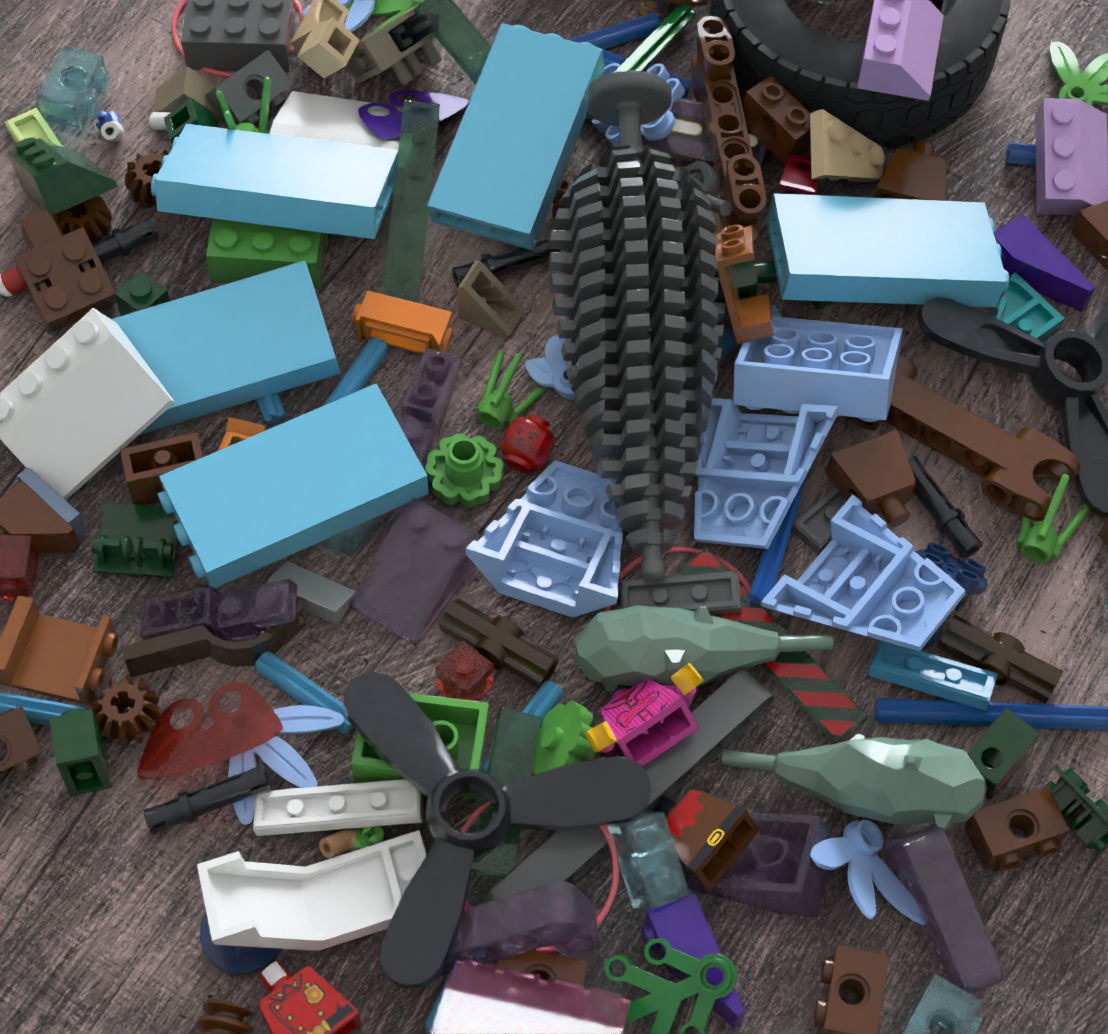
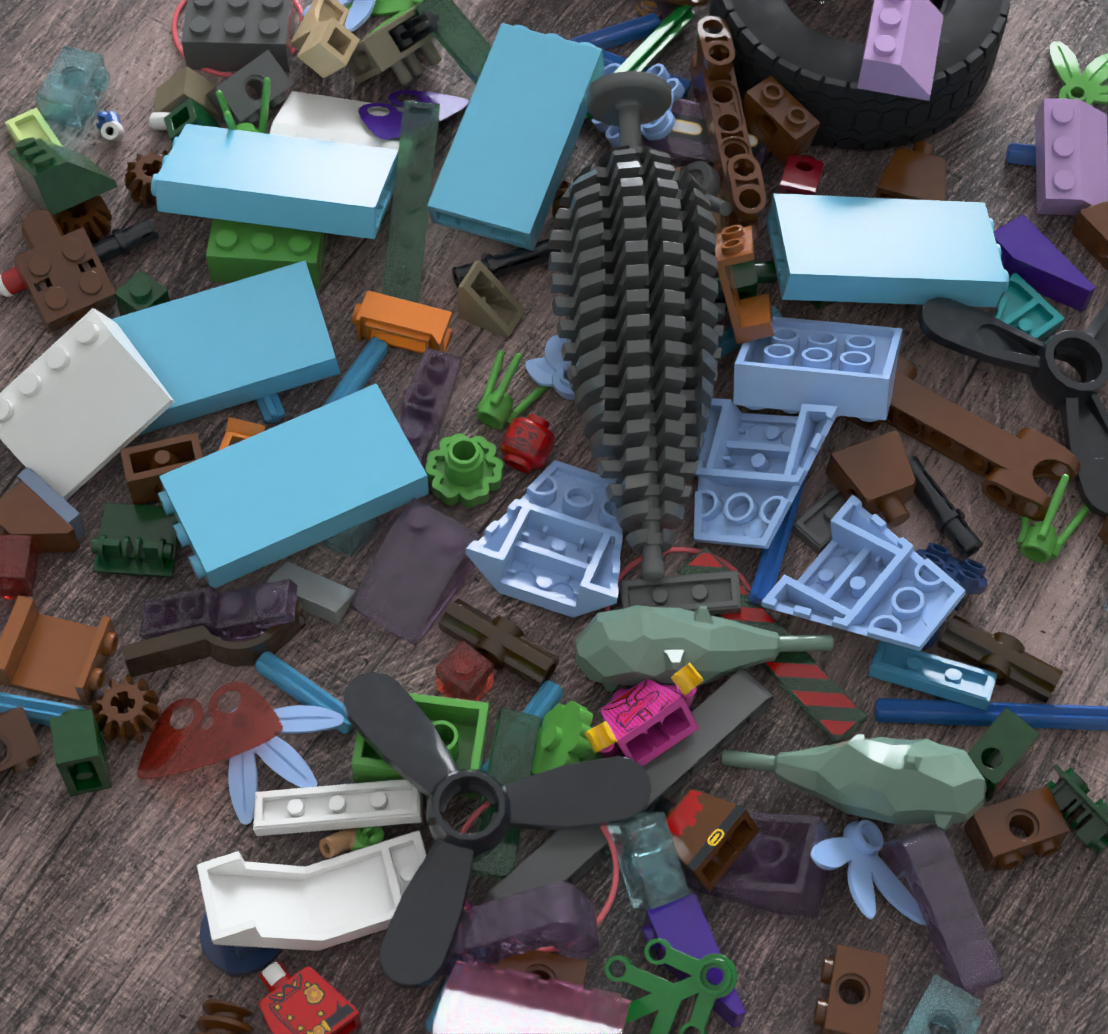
black pin [143,764,272,835] -> none
tan wing [810,109,885,183] -> none

